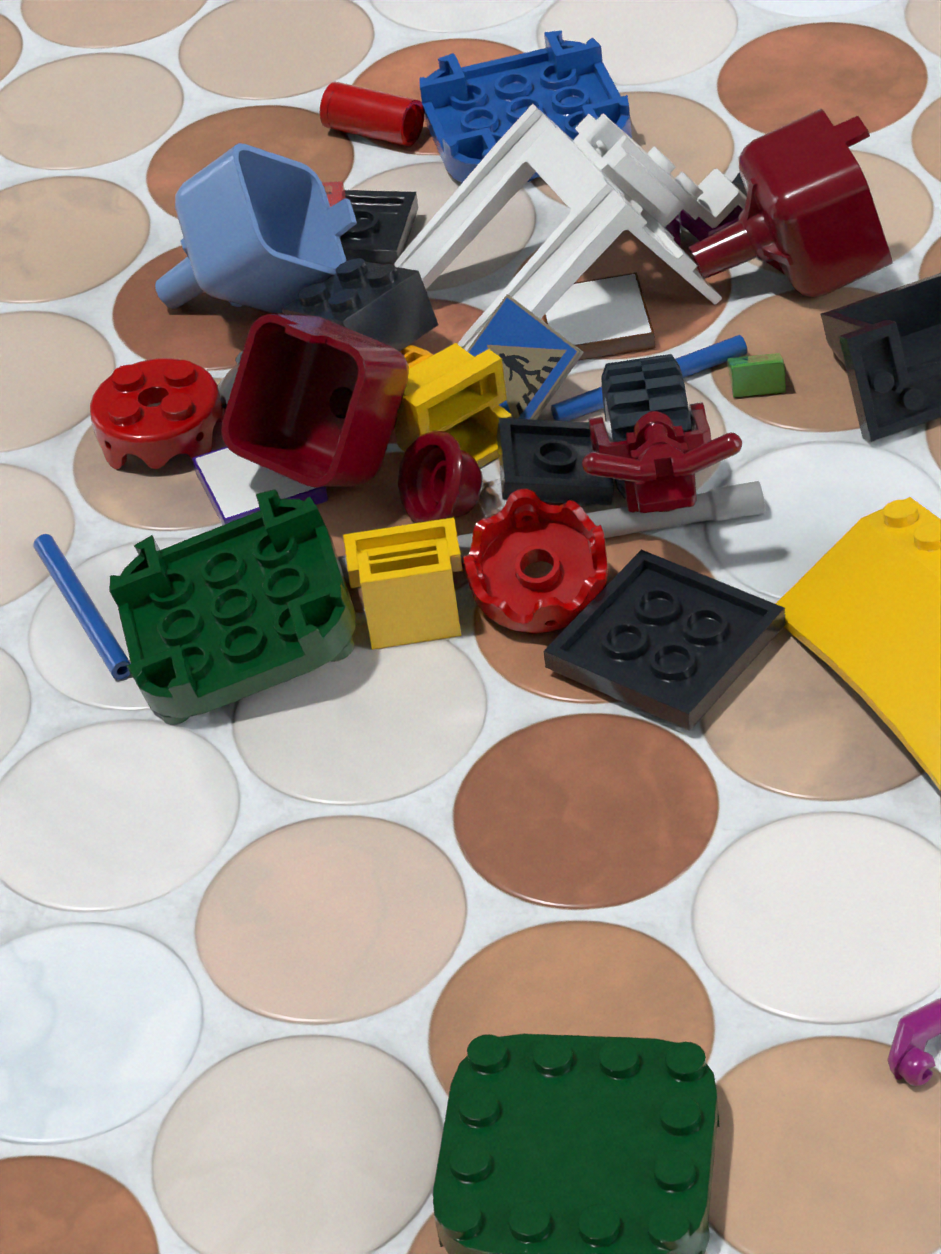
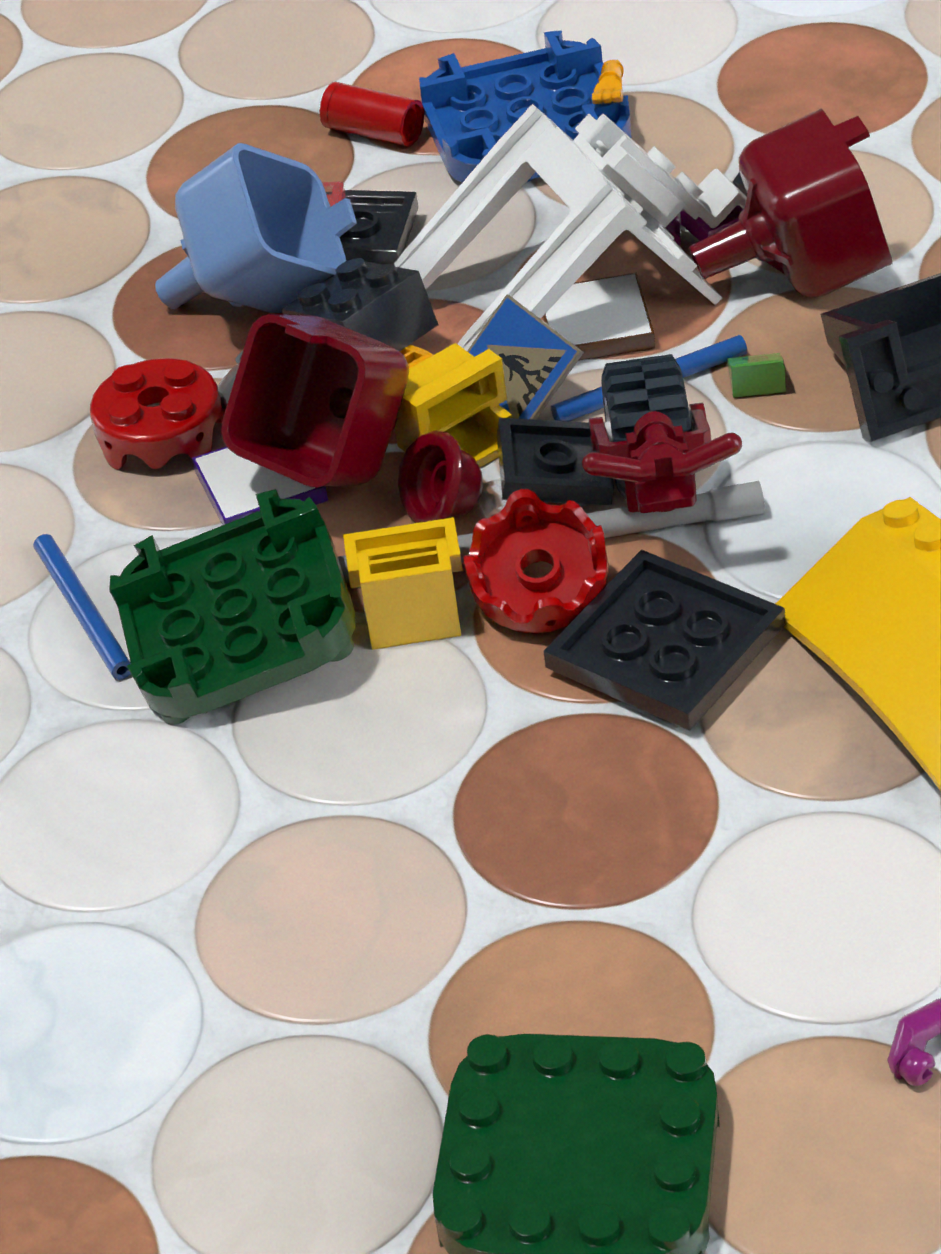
none -> light orange piece [592,60,624,104]

